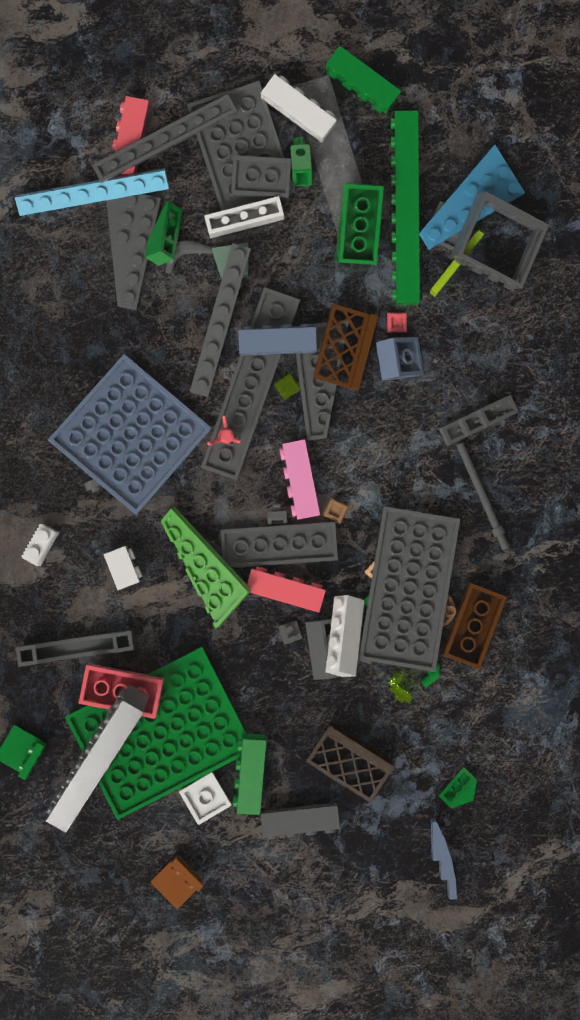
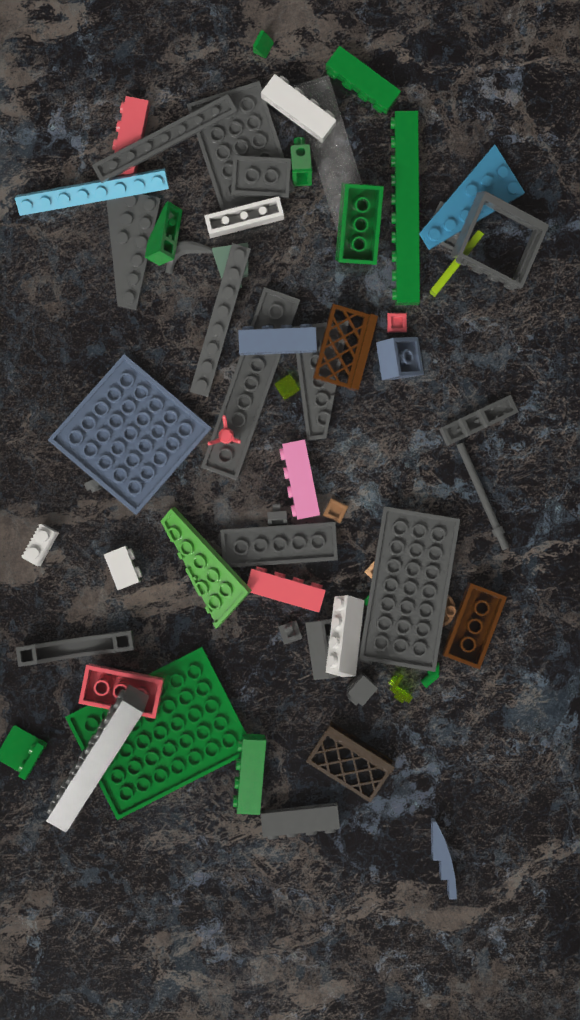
dark orange bracket [151,854,205,909] -> none
white plate [179,771,232,825] -> none
green slope [439,767,477,808] -> none
none -> green slope [253,30,274,58]
none -> dark grey brick [346,671,378,706]

